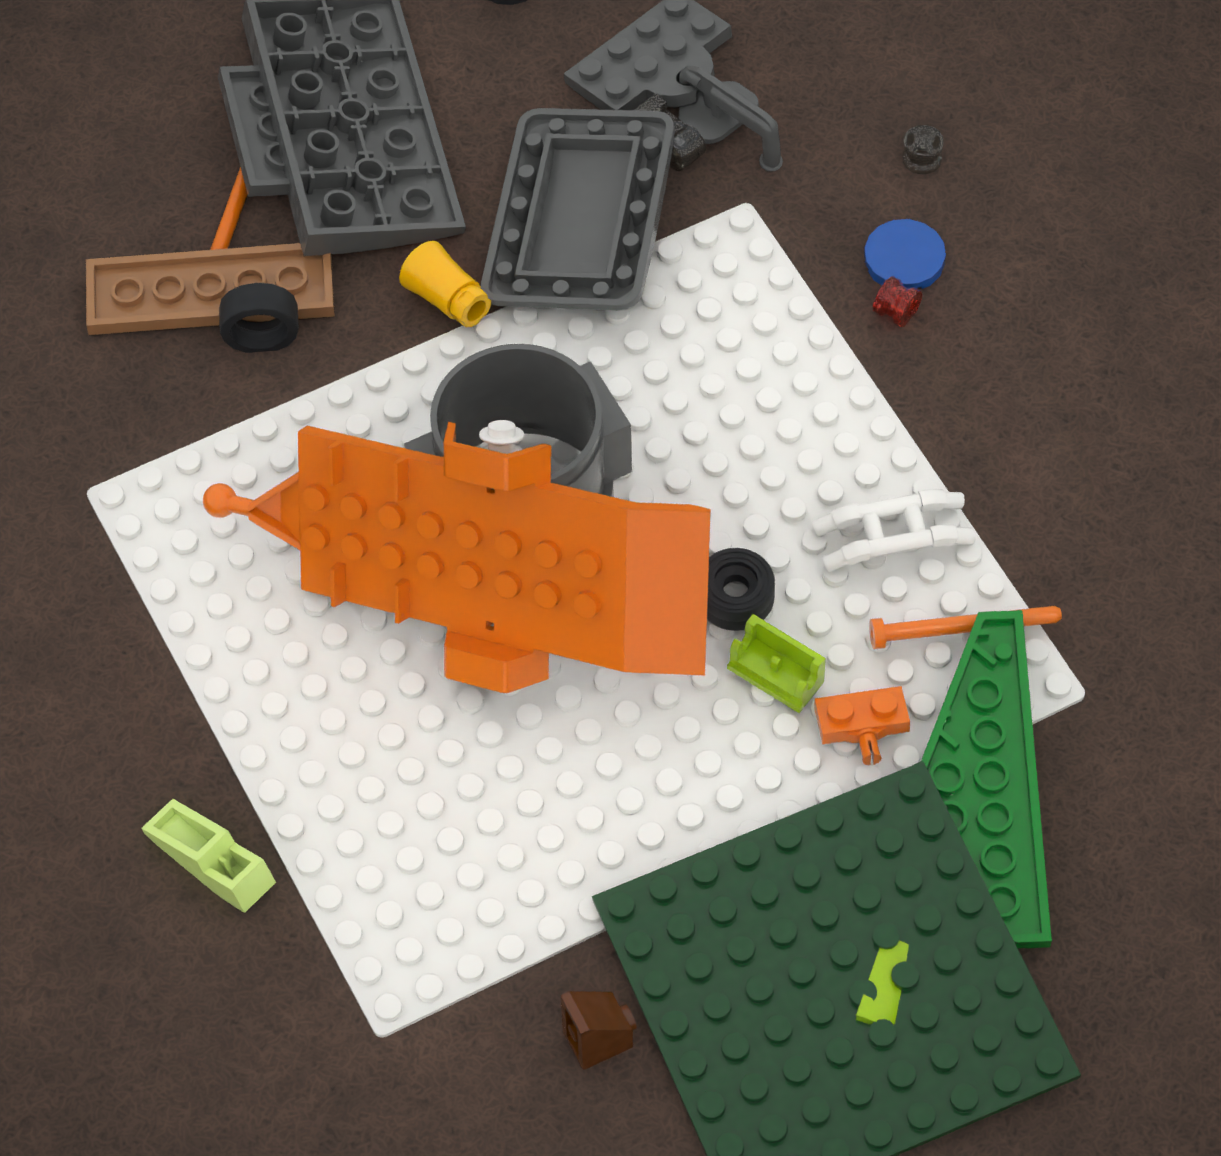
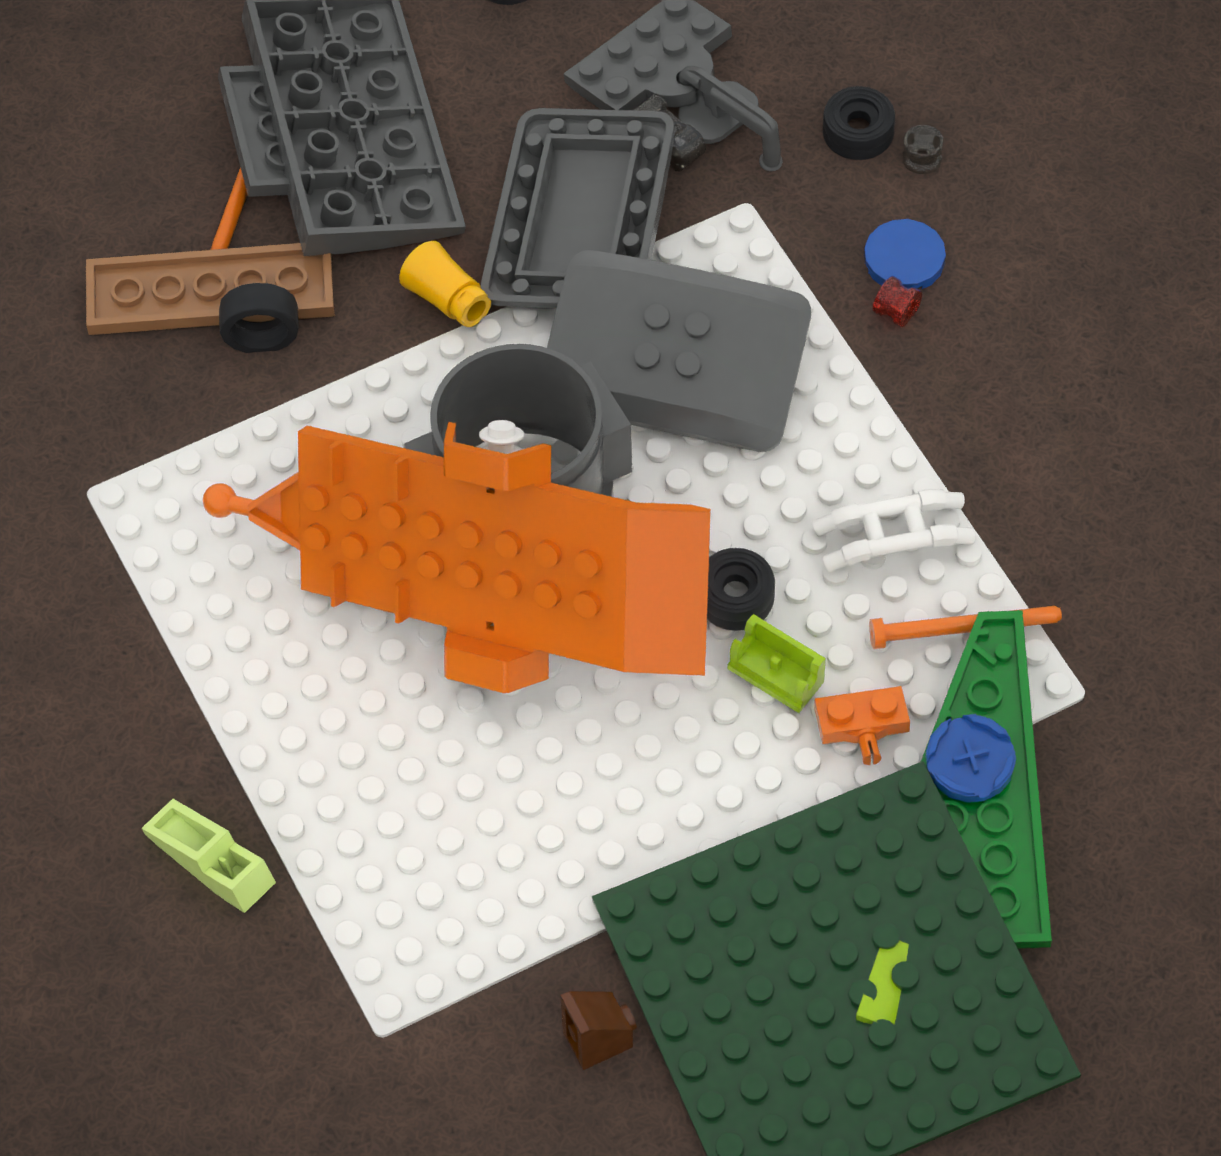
none -> dark grey wedge [547,250,811,452]
none -> black tyre [823,86,895,160]
none -> blue tile [925,714,1016,802]

